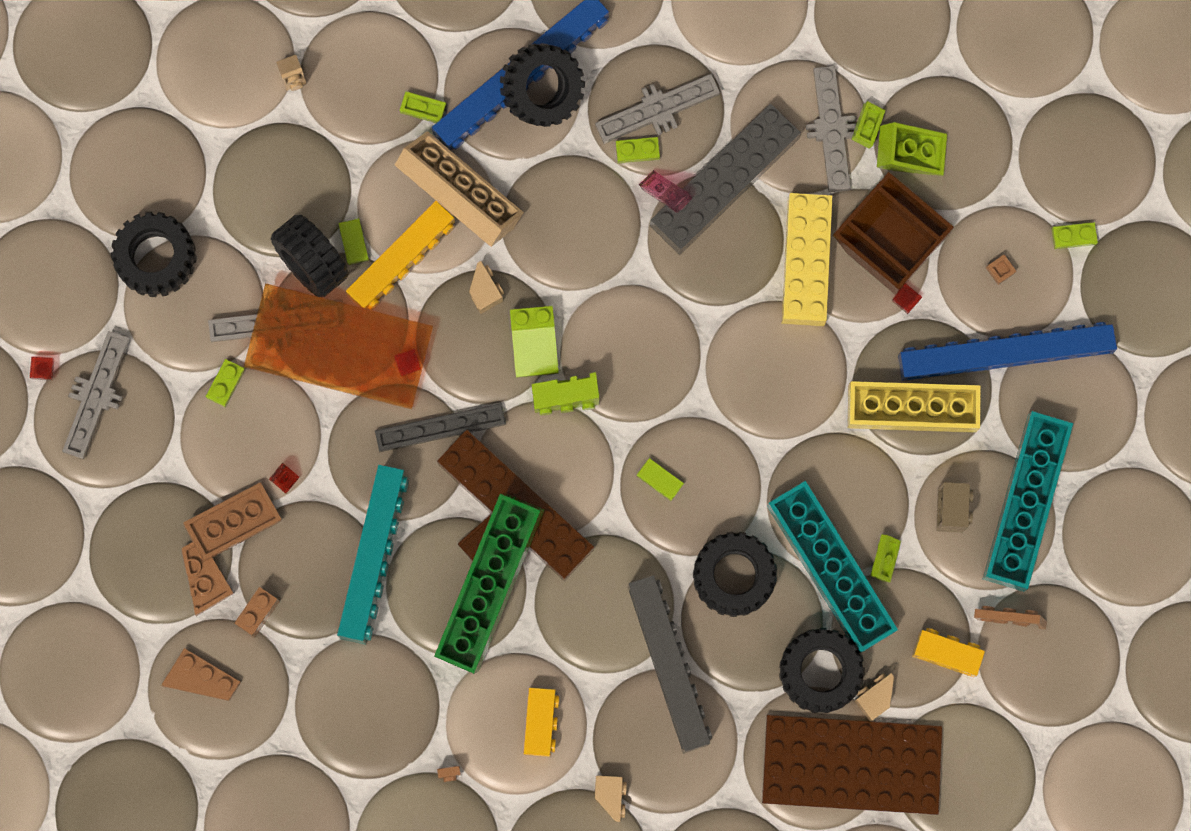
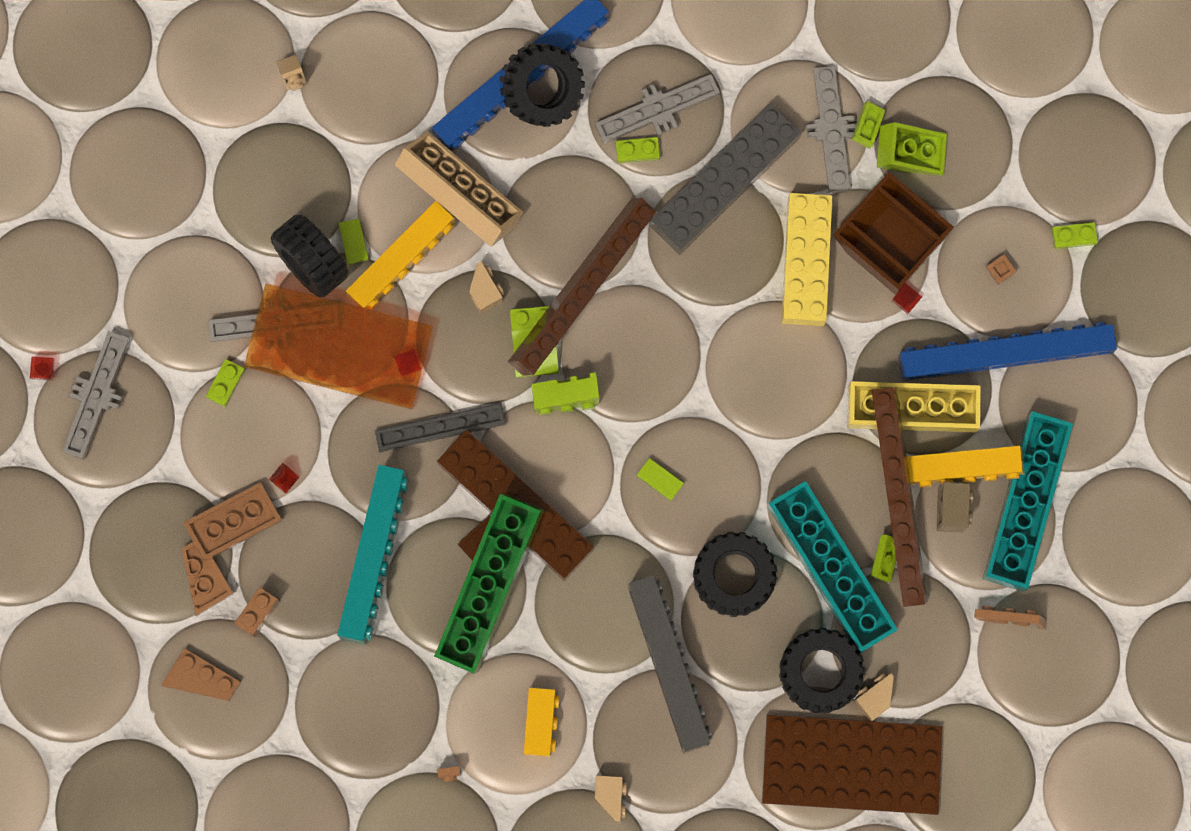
black tyre [111,211,197,297] -> none
lime plate [399,91,446,123] -> none
clear pink tile [639,170,693,213] -> none
yellow brick [912,628,985,678] -> none
none -> reddish brown brick [508,197,656,376]
none -> reddish brown brick [872,386,928,607]
none -> yellow brick [907,446,1025,487]

